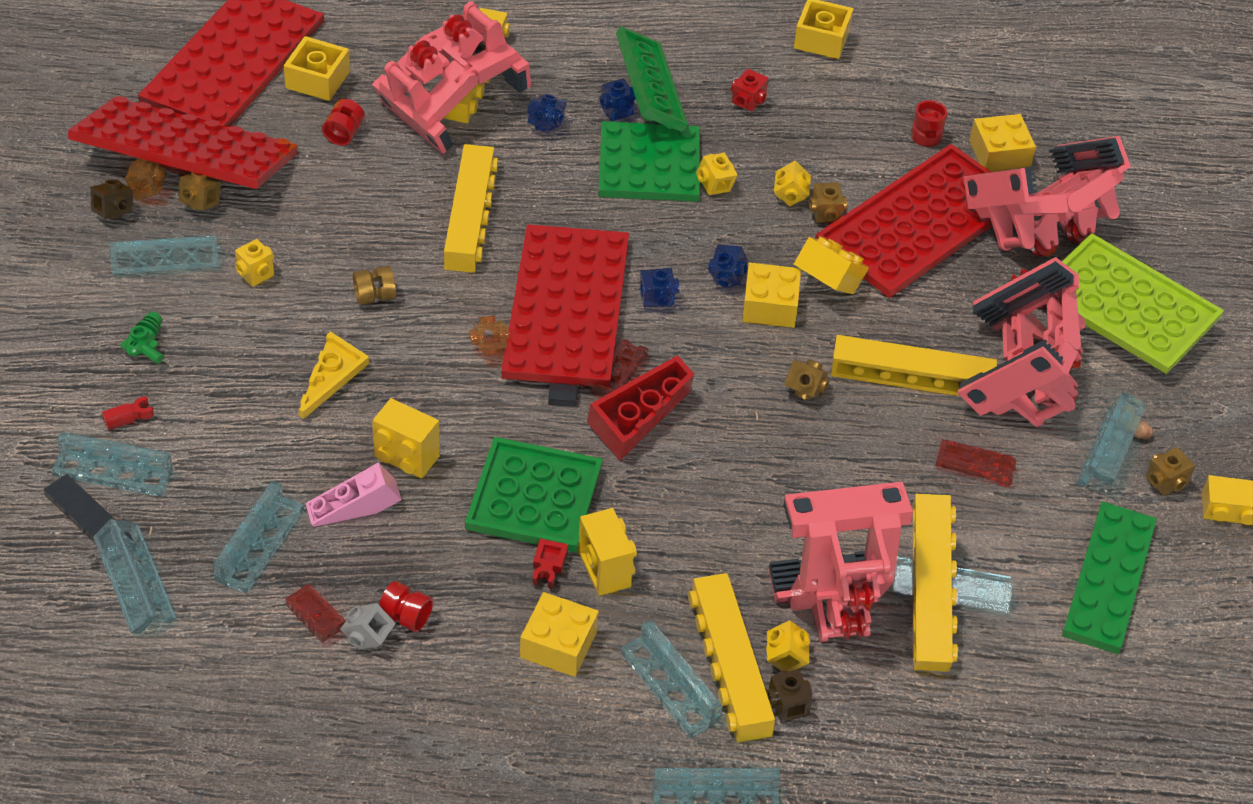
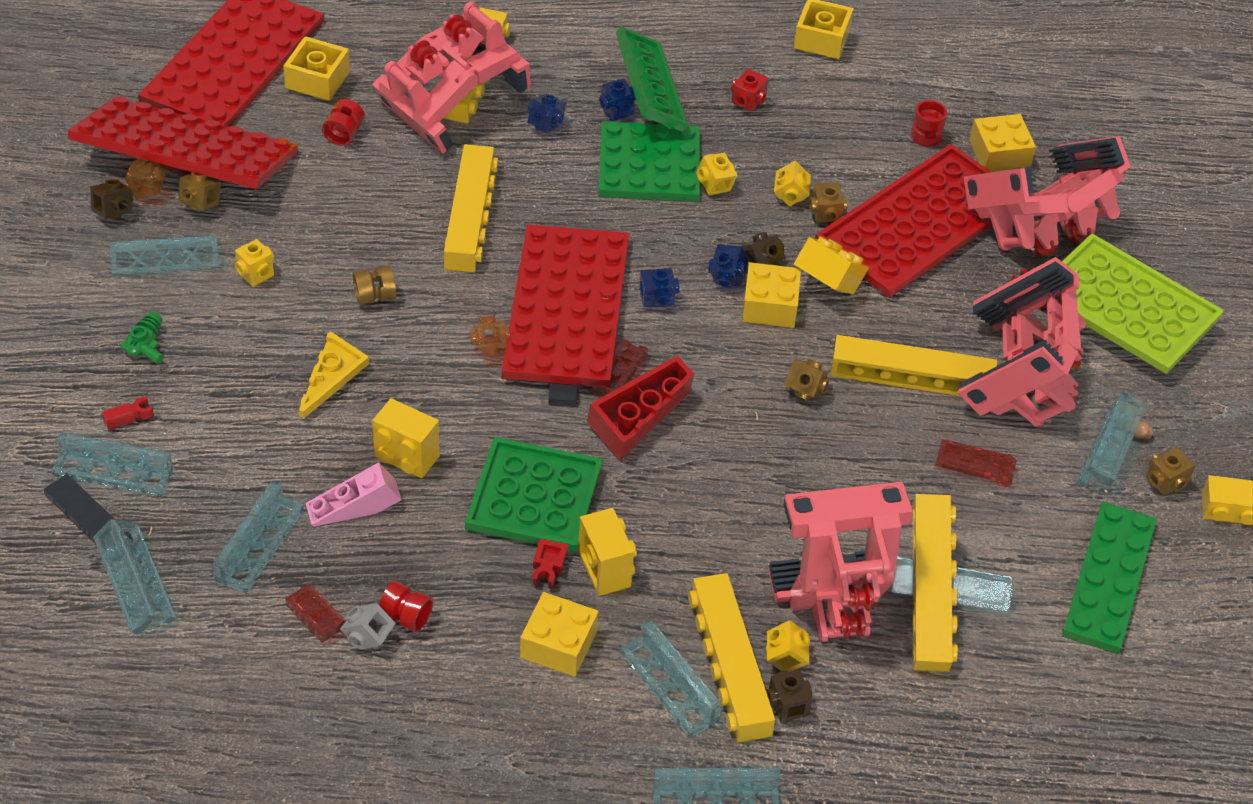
none -> dark brown brick [740,232,786,268]

